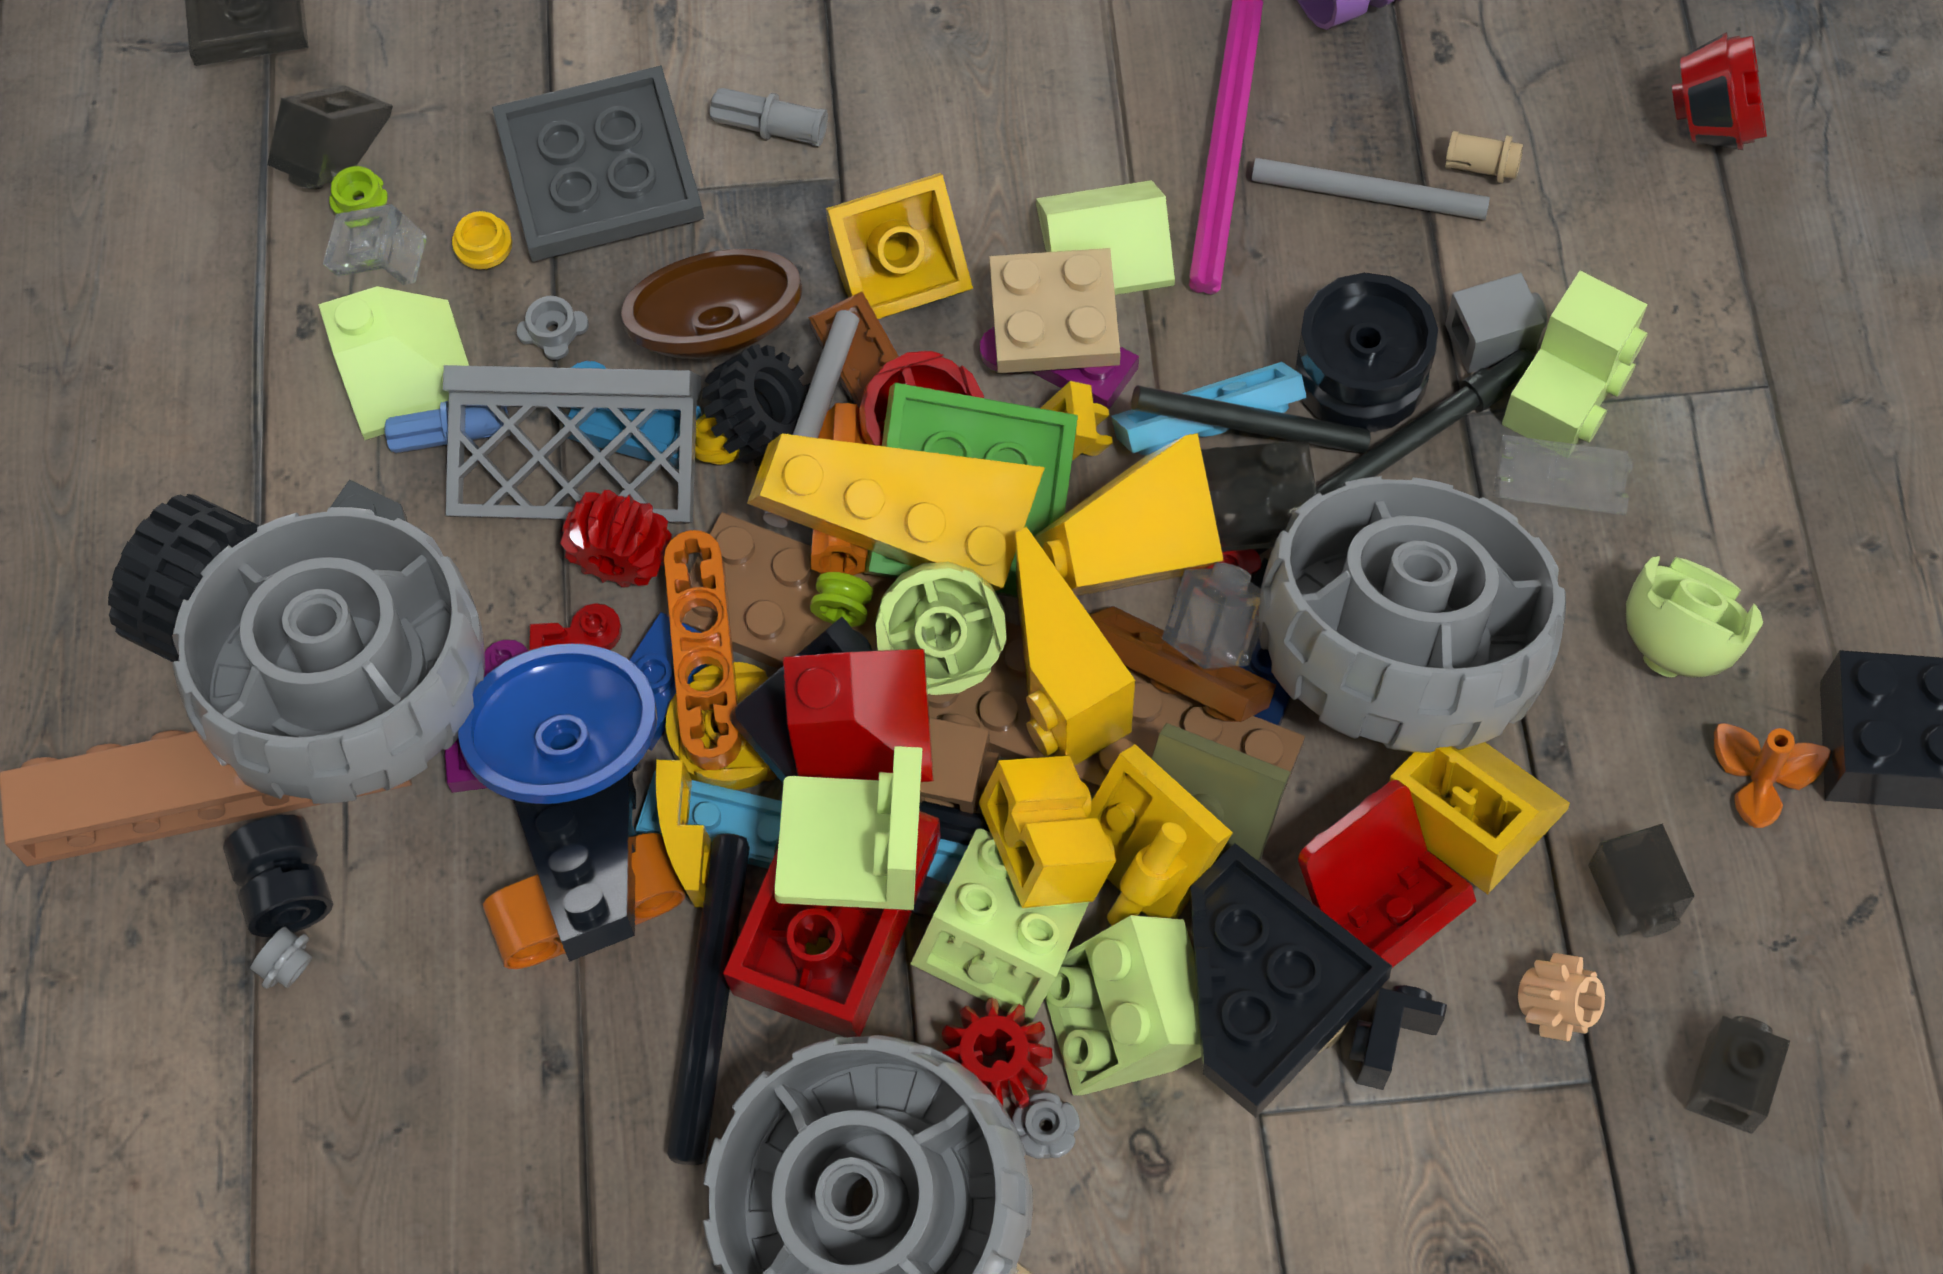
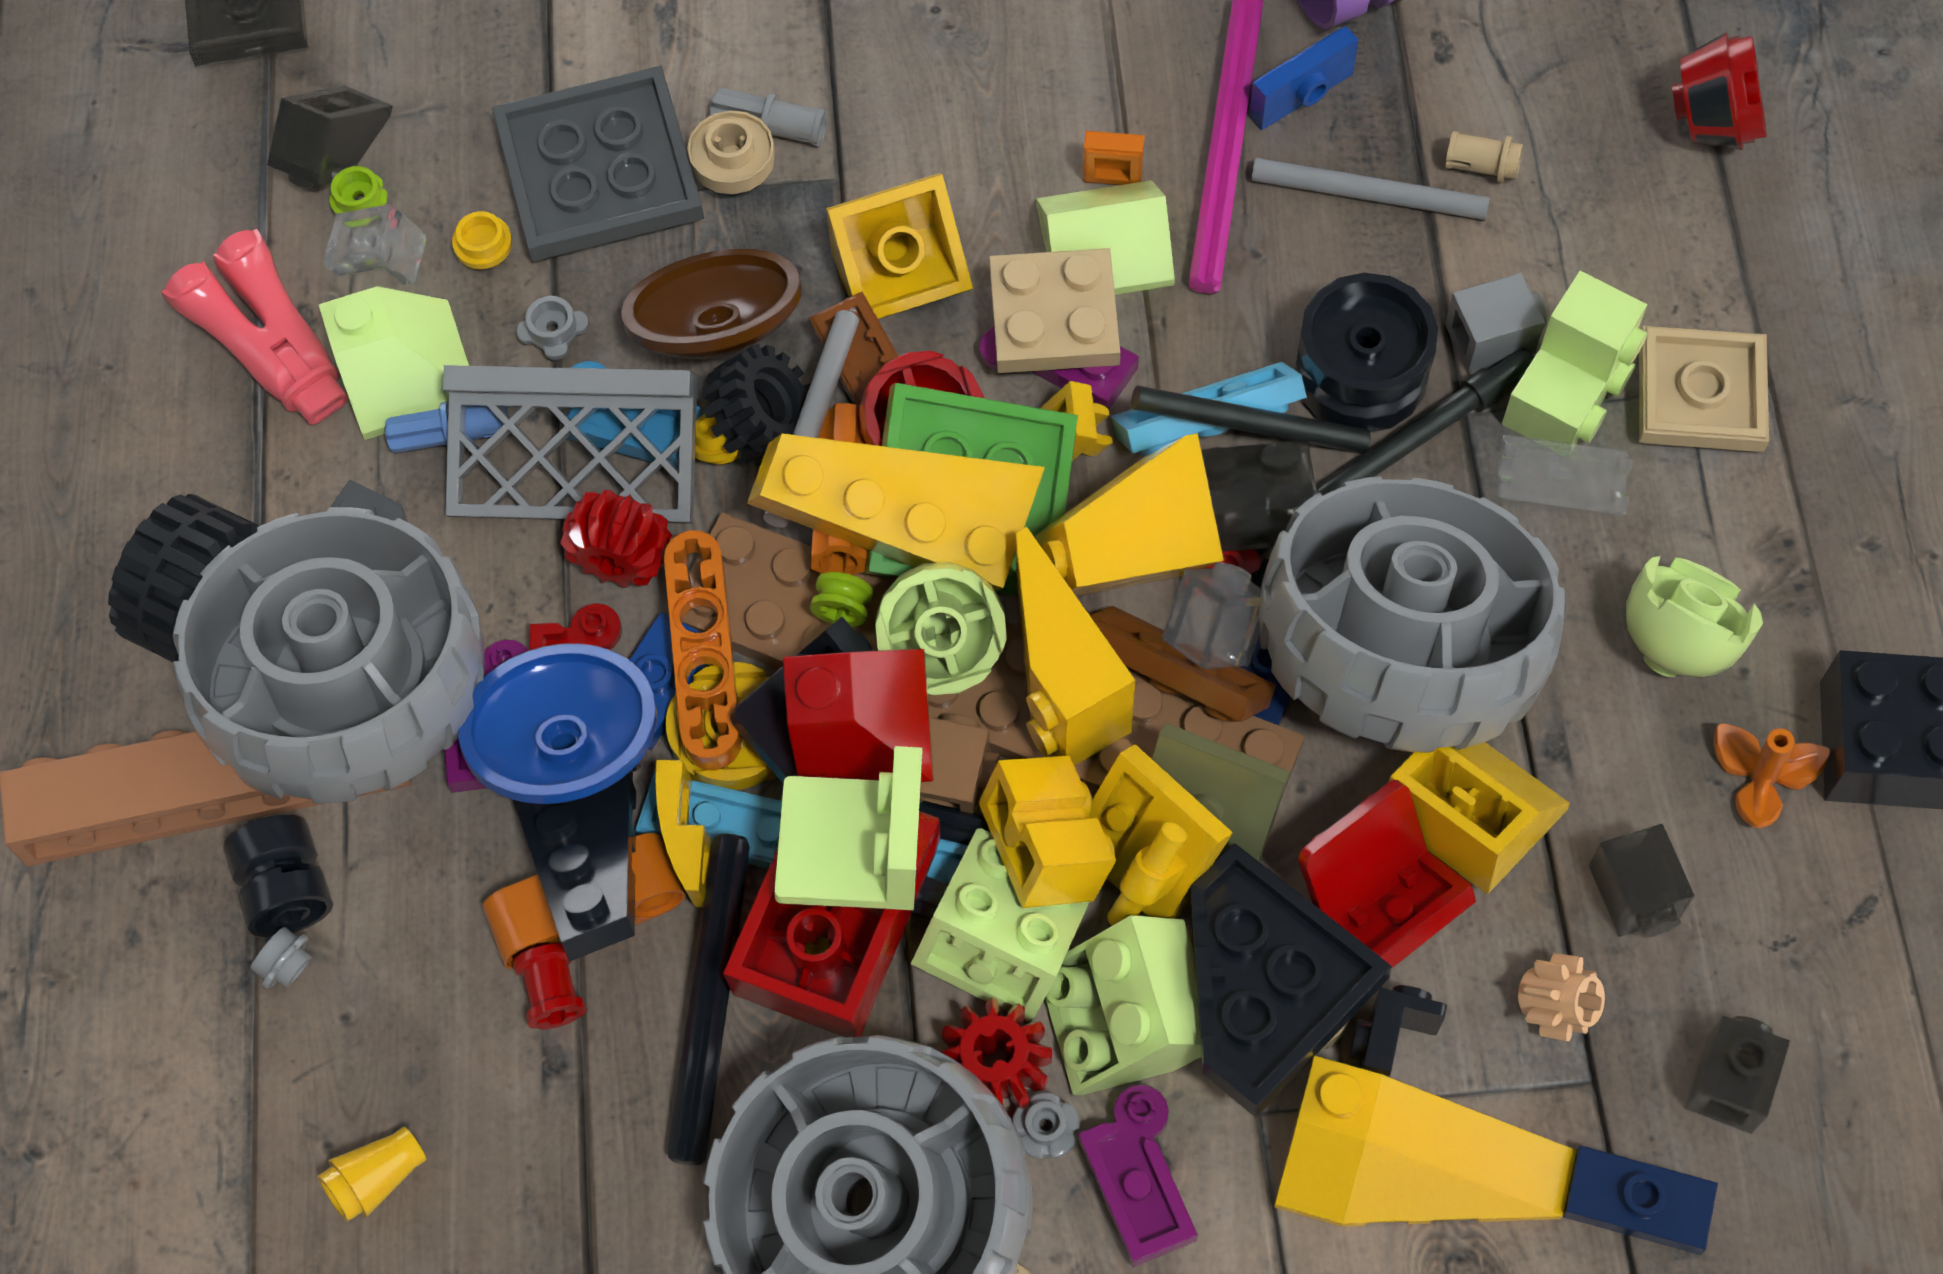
none -> coral piece [161,229,349,425]
none -> yellow cone [317,1126,426,1222]
none -> red bush [512,943,587,1030]
none -> tan plate [687,110,776,194]
none -> magenta hinge [1078,1085,1198,1268]
none -> orange tile [1083,130,1145,185]
none -> blue plate [1249,26,1359,131]
none -> yellow wedge [1274,1055,1577,1227]
none -> dark blue plate [1563,1145,1718,1255]
none -> tan plate [1639,326,1769,452]

